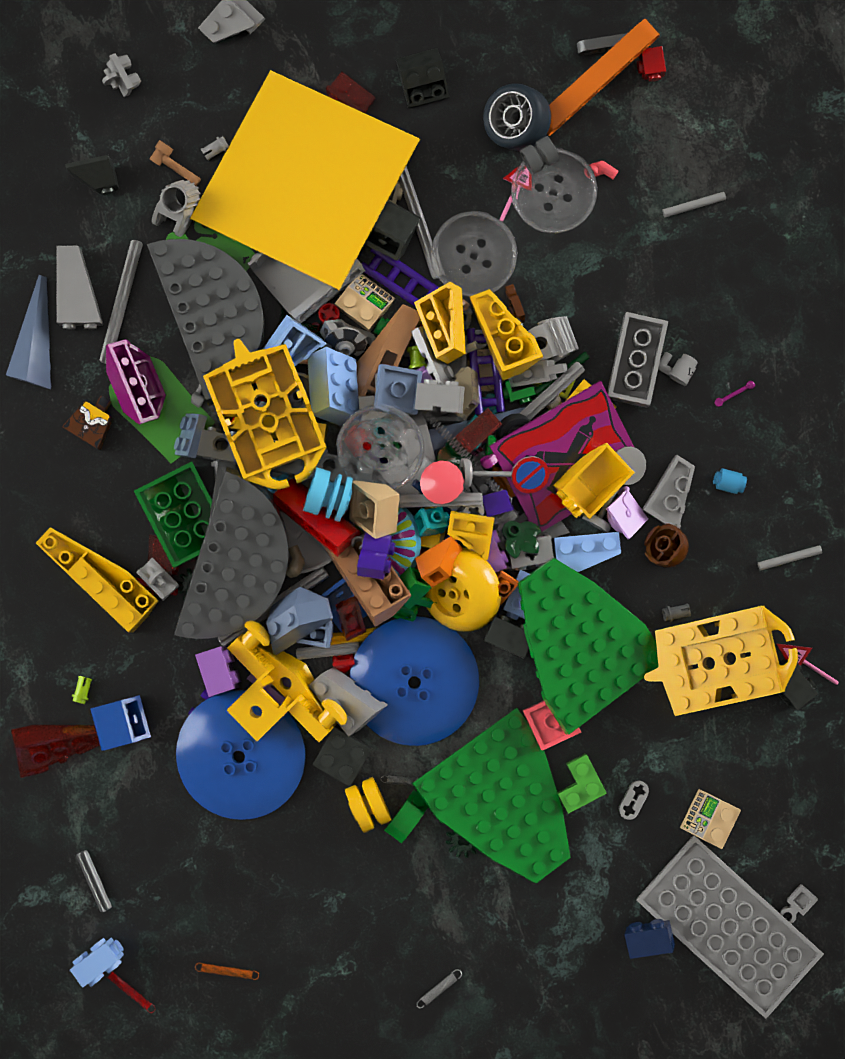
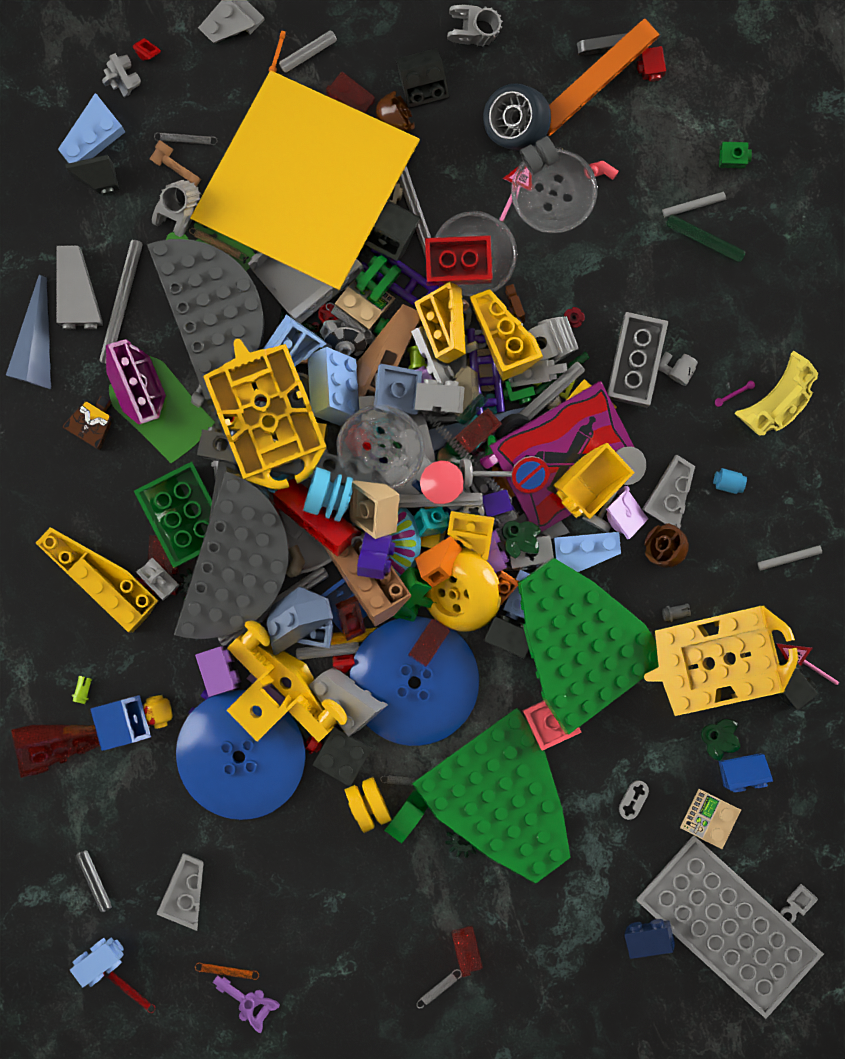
sand blue plate [174,413,207,458] -> none
light grey pin [201,136,229,161] -> none
bright green brick [557,753,607,814] -> none
none -> light blue wedge [58,93,125,163]
none -> red slope [133,38,161,60]
none -> yellow head [143,695,173,729]
none -> light grey piece [154,133,217,145]
none -> light grey wing [157,853,203,931]
none -> light nougat piece [189,228,246,260]
none -> medium lavender piece [213,975,280,1033]
none -> orange hinge [269,31,286,73]
none -> light grey axle [279,31,337,73]
none -> red plate [305,735,323,754]
none -> light grey piece [326,302,372,339]
none -> green brick [355,255,402,303]
none -> reddish brown cylinder [376,91,415,133]
none -> clear red plate [408,618,450,667]
none -> red brick [425,236,492,286]
none -> light grey piece [447,5,503,47]
none -> clear red bracket [451,926,482,977]
none -> clear green piece [455,393,489,425]
none -> dark red plate [564,307,585,328]
none -> clear green axle [666,215,745,262]
none -> dark green plate [701,719,740,761]
none -> green brick [719,142,752,168]
none -> blue slope [719,753,773,792]
none -> light yellow windscreen [735,351,818,436]

